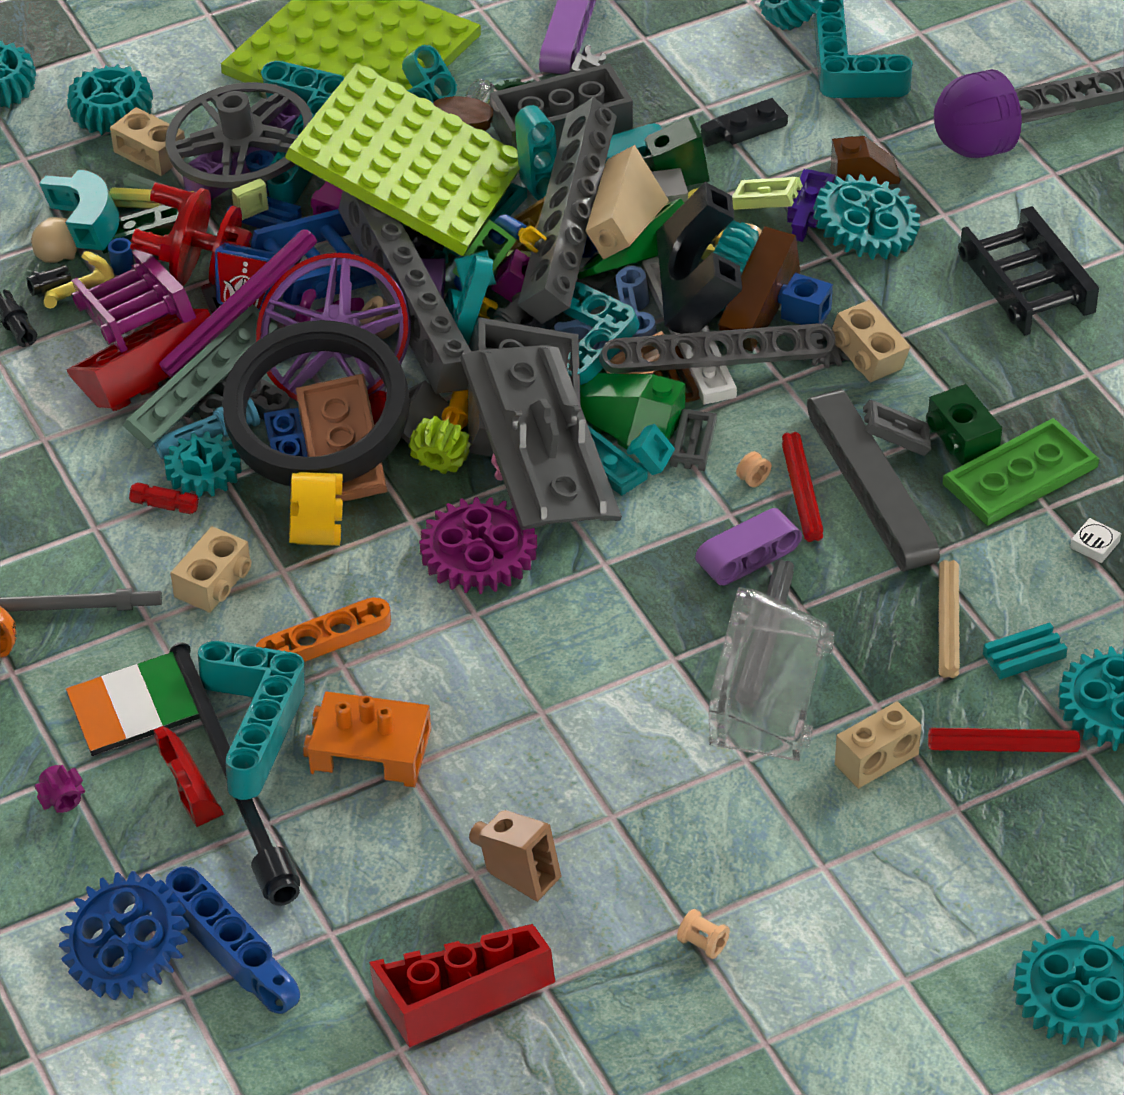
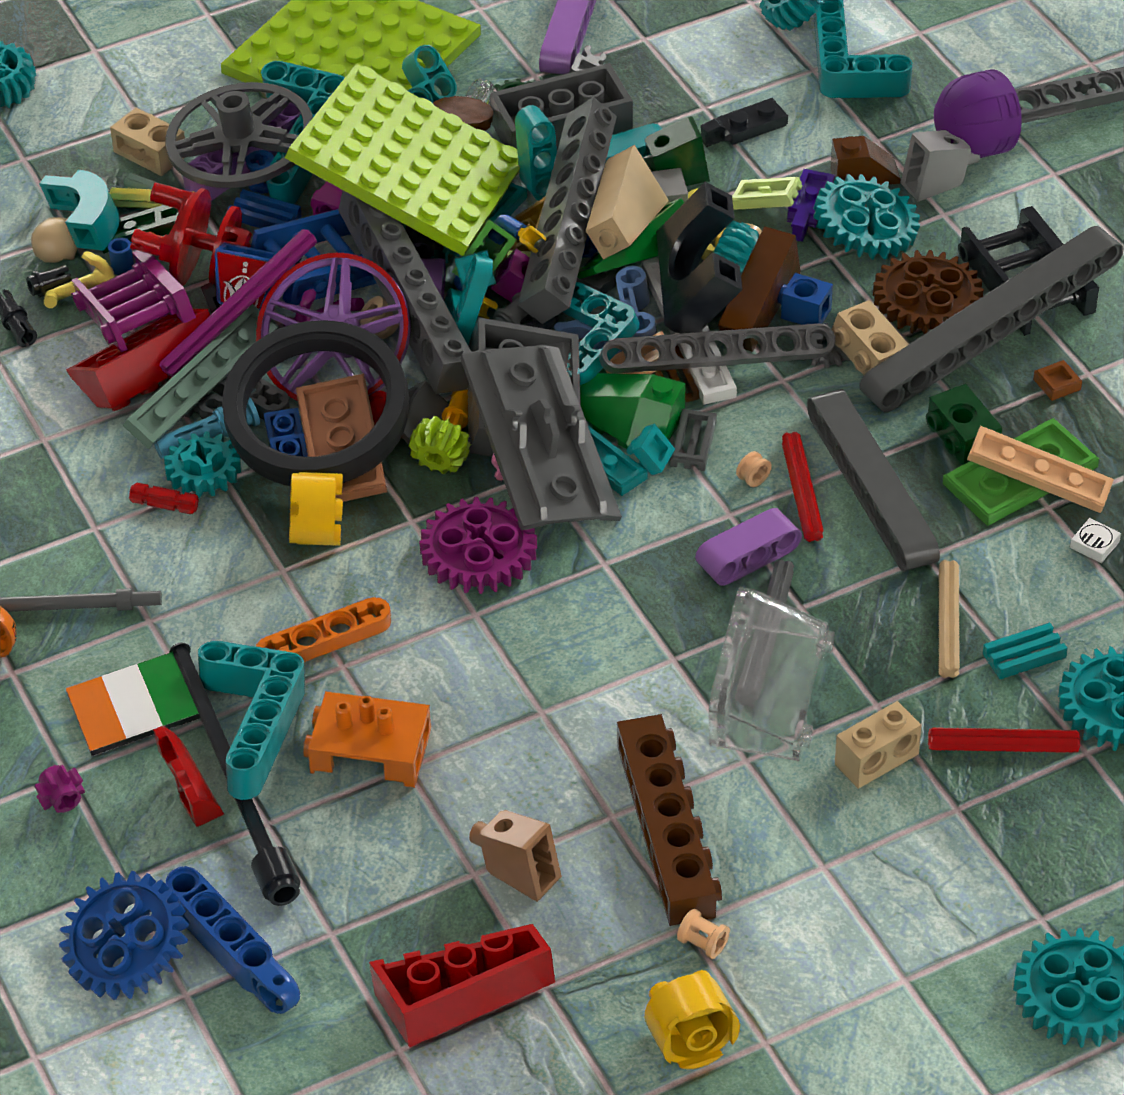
teal gear [67,64,153,136] -> none
tan brick [170,526,252,613] -> none
yellowish green tile [231,178,269,220] -> none
dark grey tile [863,400,931,456] -> none
none -> reddish brown brick [617,714,722,926]
none -> yellow brick [644,970,740,1069]
none -> dark grey beam [859,226,1124,412]
none -> reddish brown gear [873,250,984,334]
none -> light grey torso [901,130,980,202]
none -> light nougat tile [967,426,1114,513]
none -> dark orange tile [1033,360,1082,401]

